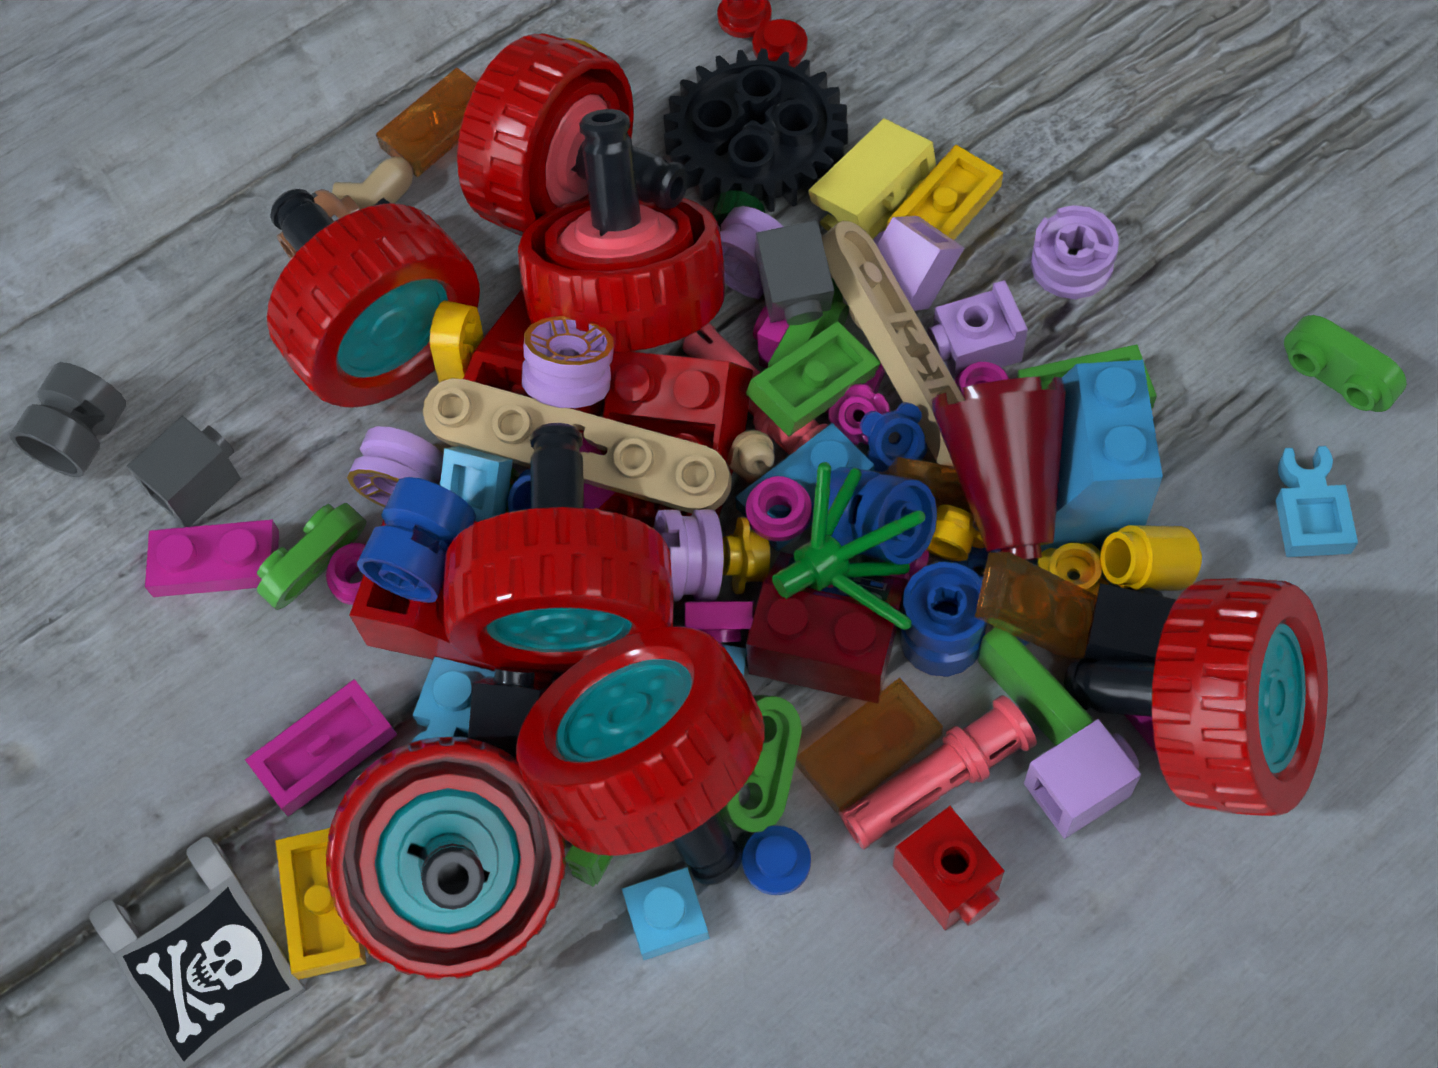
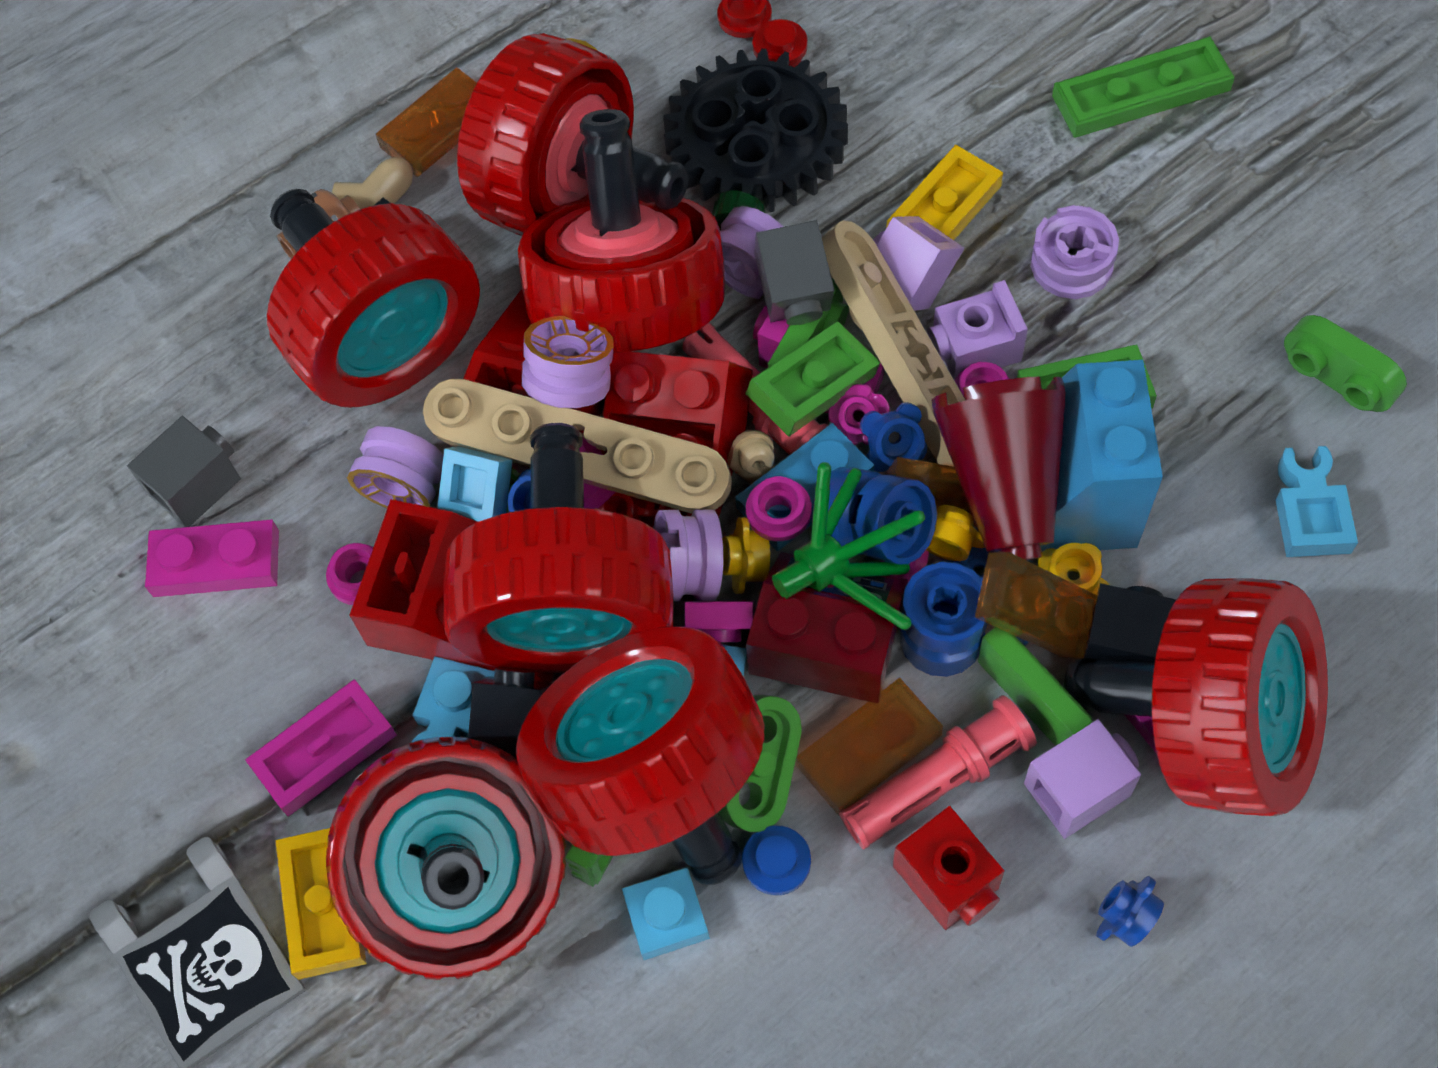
dark grey wheel [10,362,126,478] -> none
bright green plate [257,503,367,610] -> none
blue wheel [357,477,476,603] -> none
yellow beam [430,300,484,383] -> none
light yellow hinge [808,118,936,239] -> none
yellow brick [1100,525,1202,591] -> none
none -> bright green tile [1052,36,1235,138]
none -> blue plate [1096,876,1164,947]

